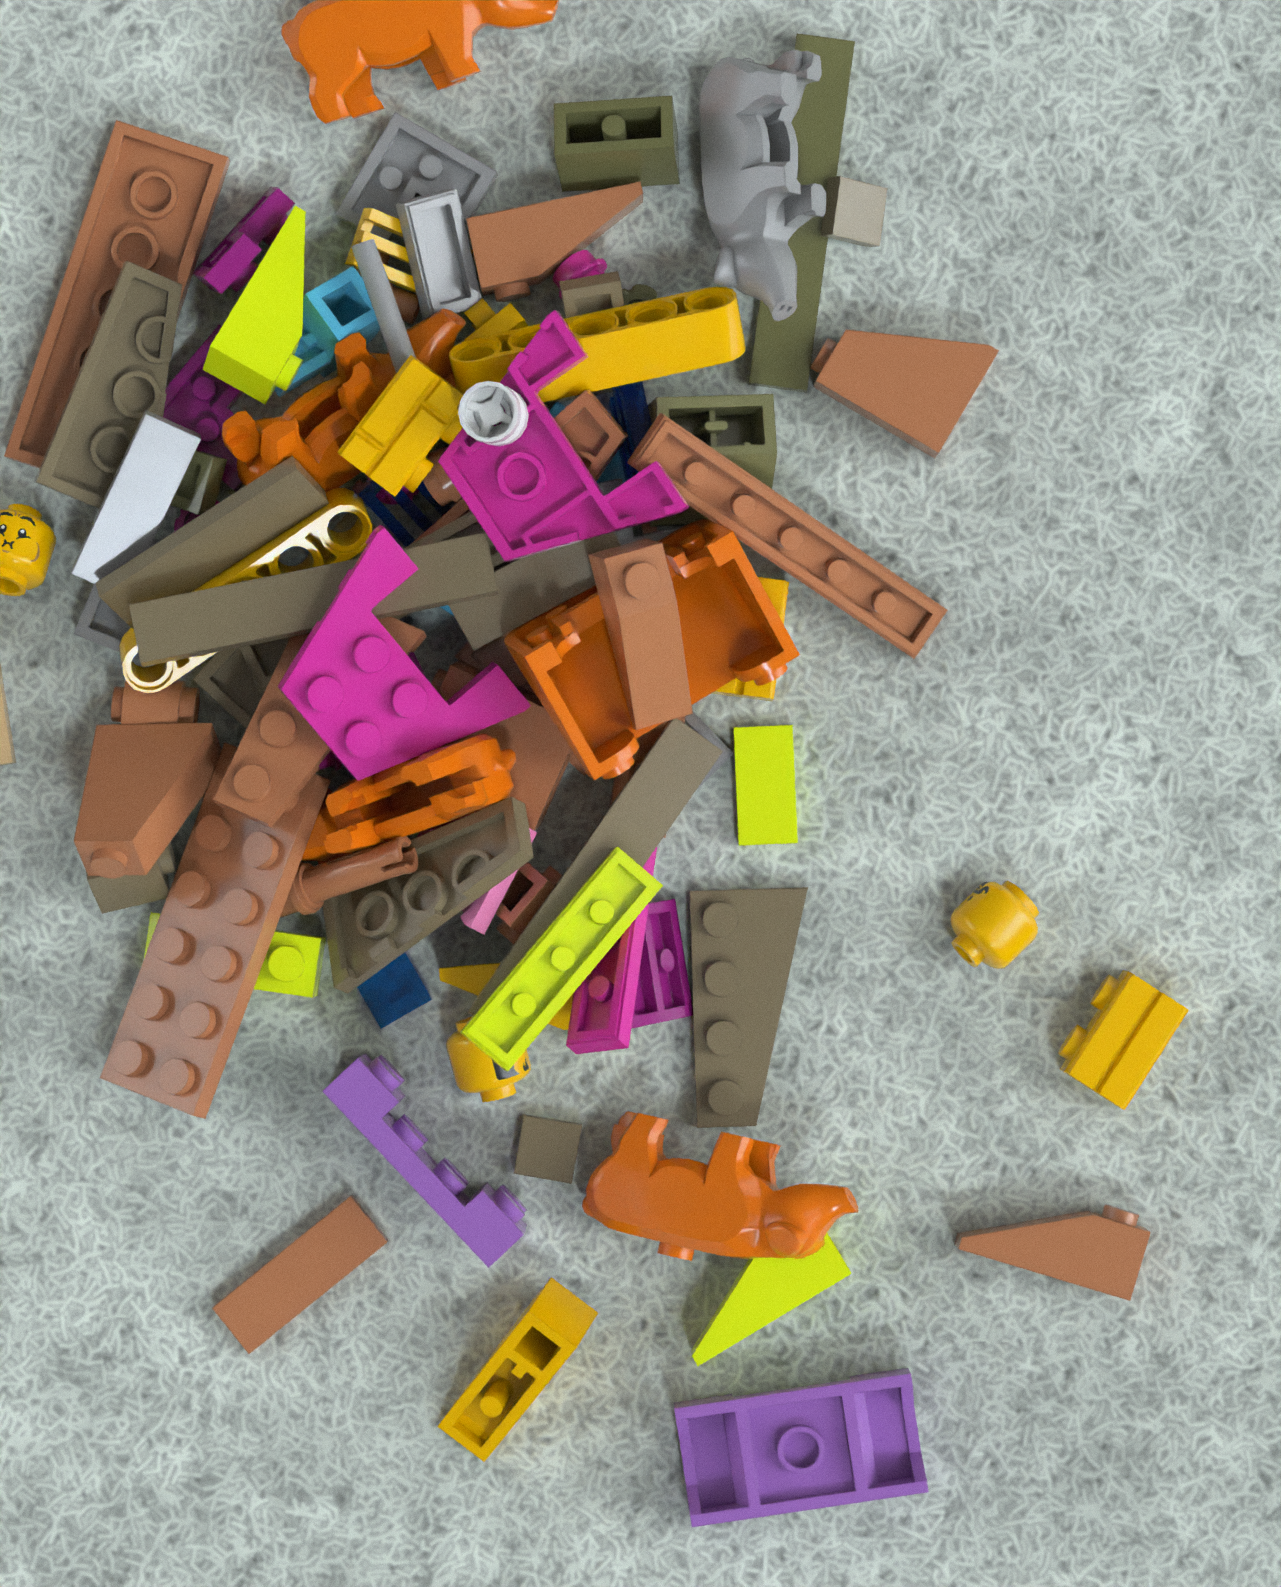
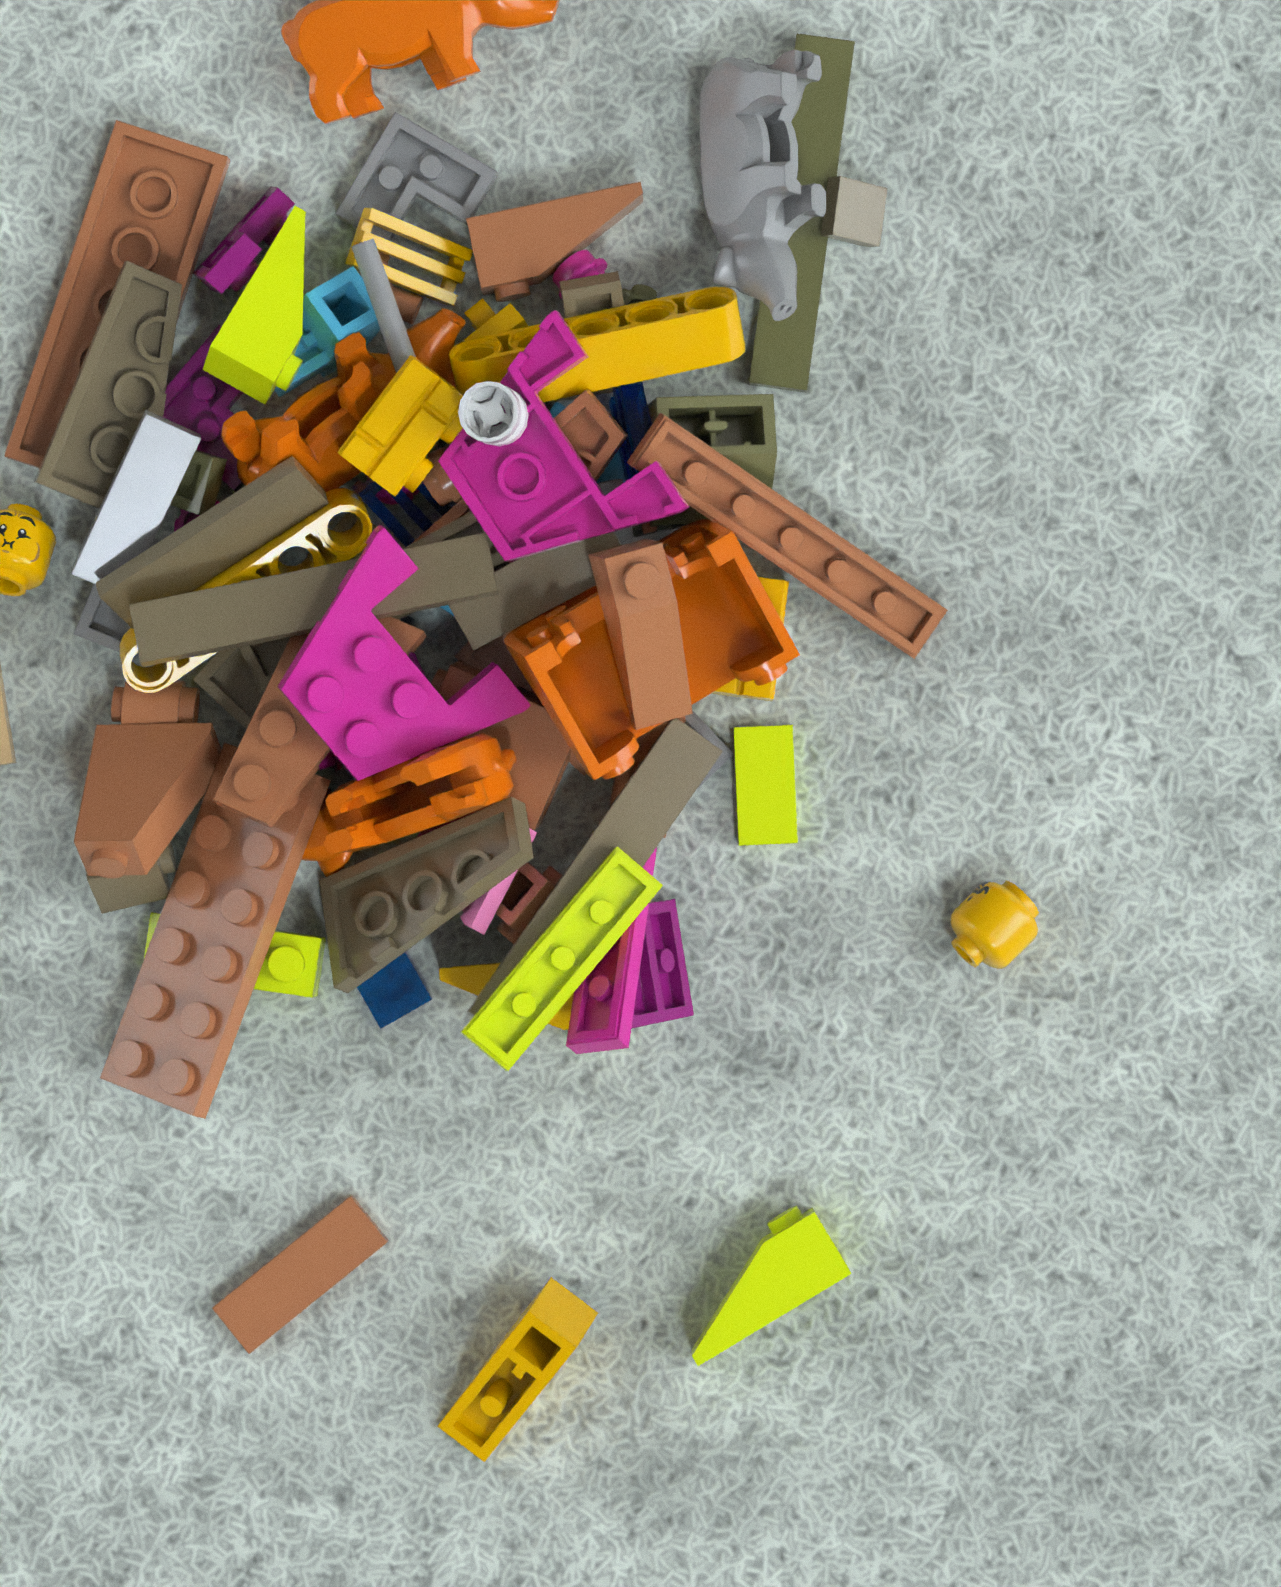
nougat pin [280,836,418,918] -> none
medium lavender piece [322,1053,527,1268] -> none
light grey tile [396,189,482,319] -> none
yellow head [446,1016,531,1102] -> none
dark tan tile [513,1114,582,1184] -> none
olive brick [554,95,680,192] -> none
orange animal [582,1111,859,1261] -> none
medium lavender piece [674,1368,929,1527] -> none
dark tan wing [690,887,808,1128] -> none
nougat slope [810,330,999,459] -> none
nougat slope [954,1204,1151,1301] -> none
yellow brick [1058,970,1189,1110] -> none

